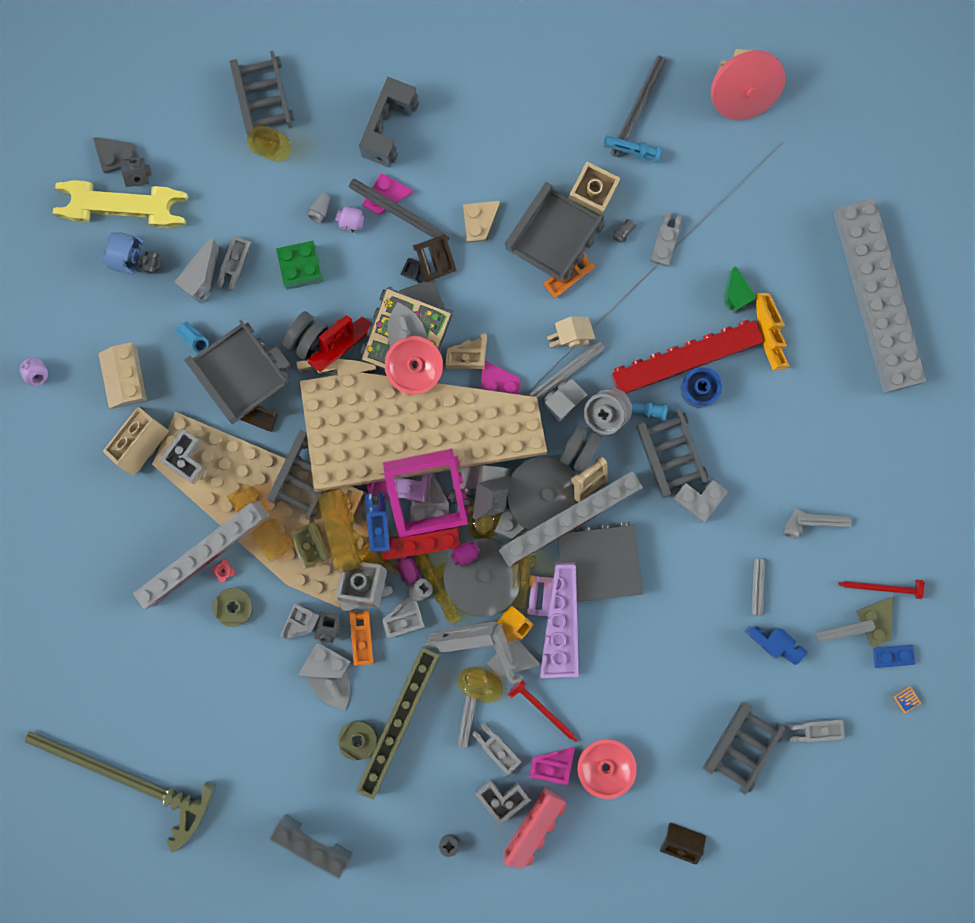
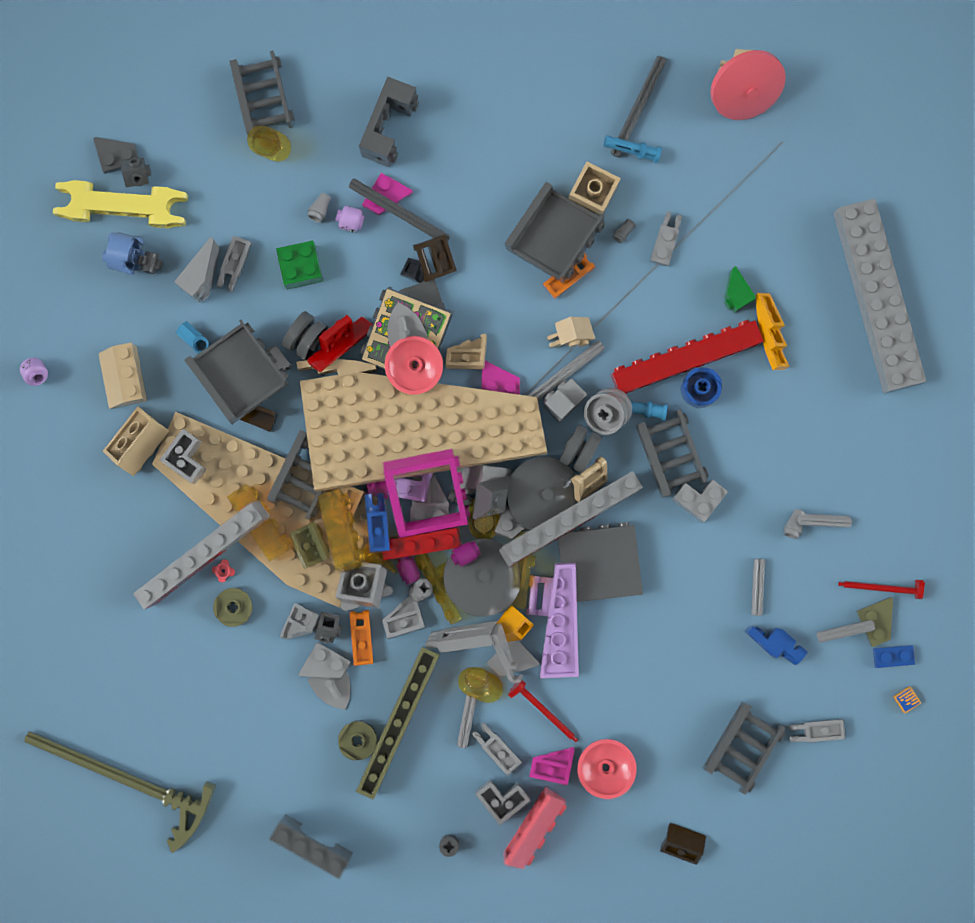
tan wing [463,201,500,243] -> none

